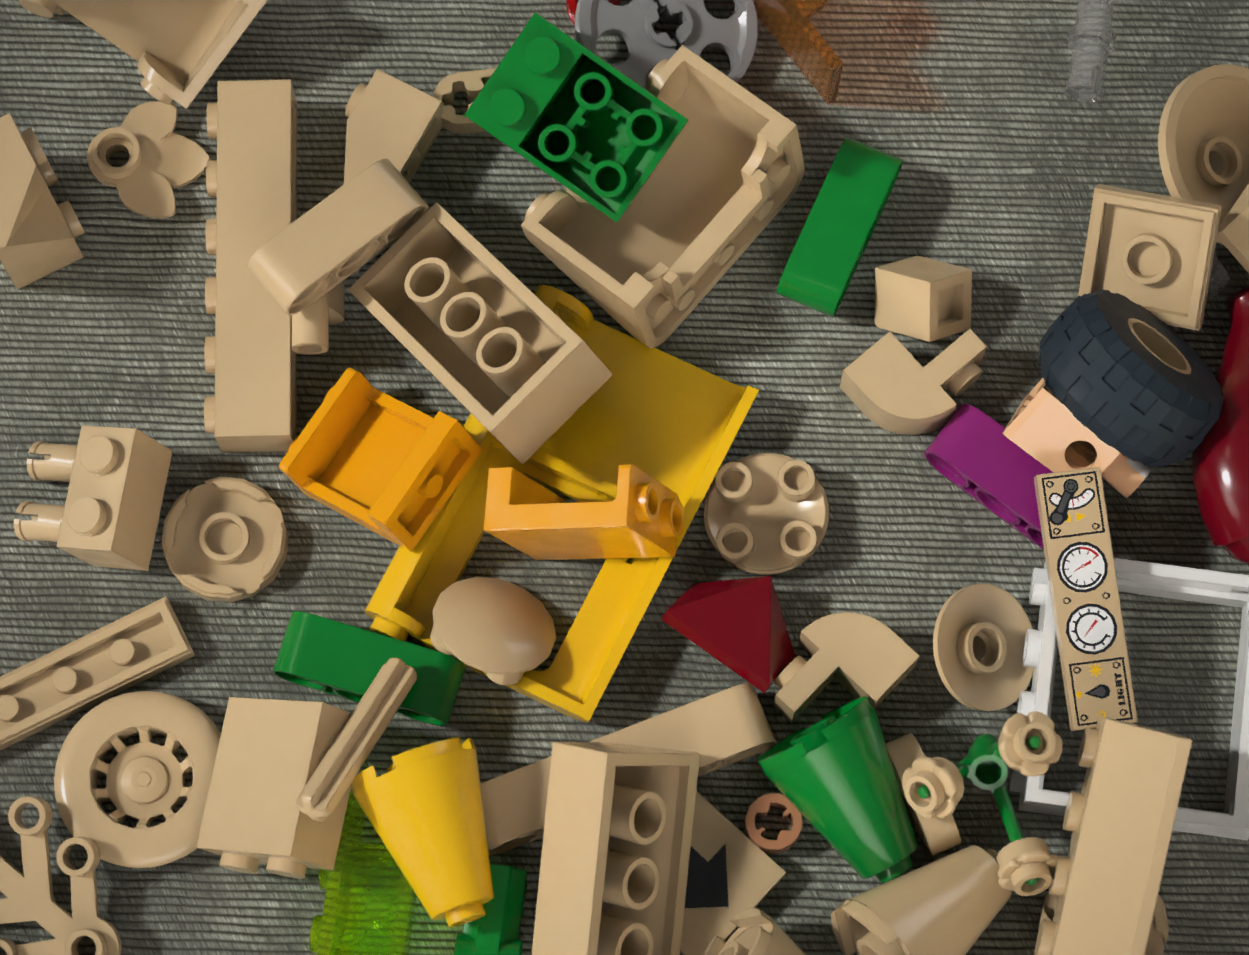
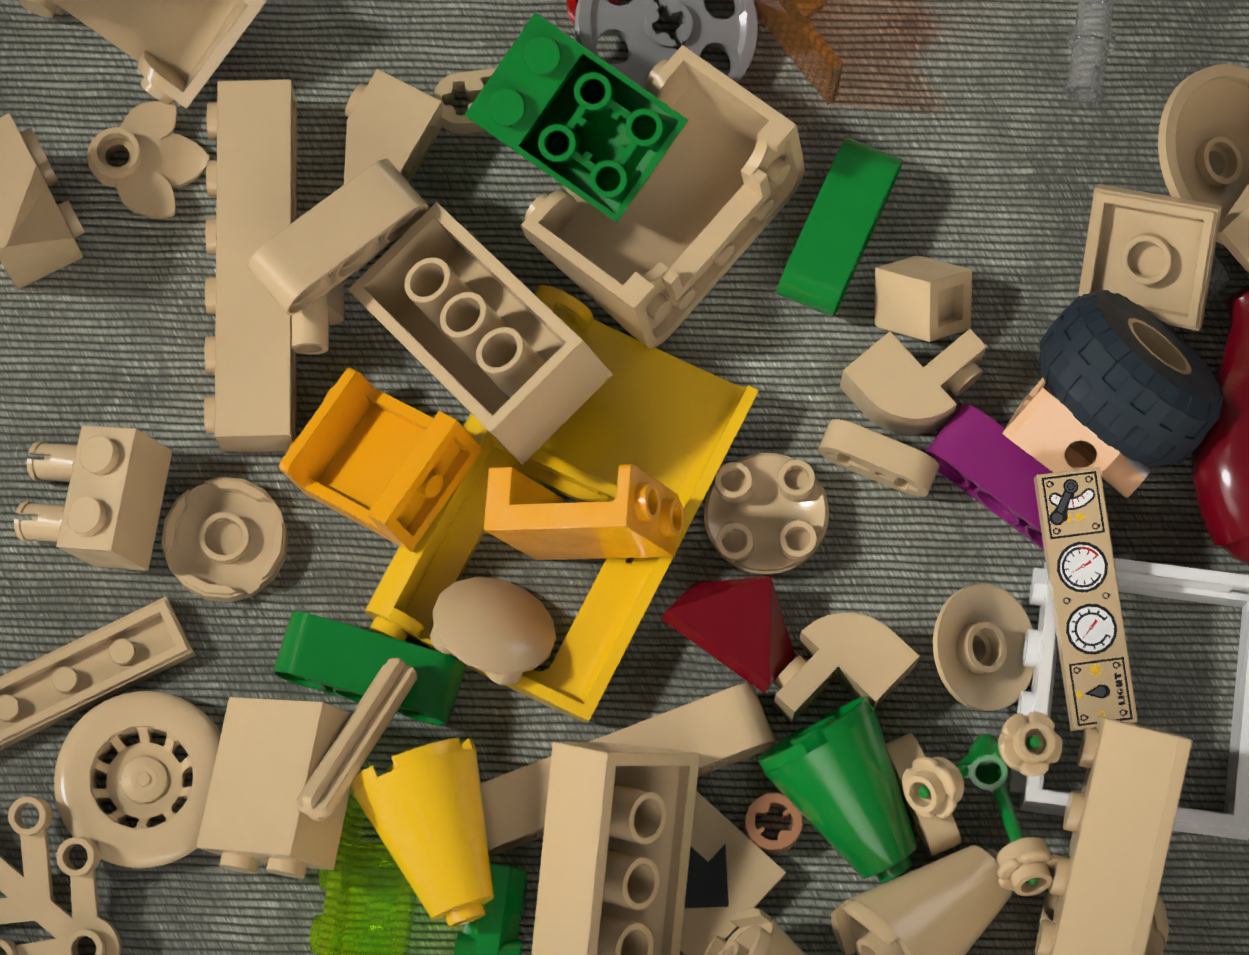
none -> tan beam [818,419,939,497]

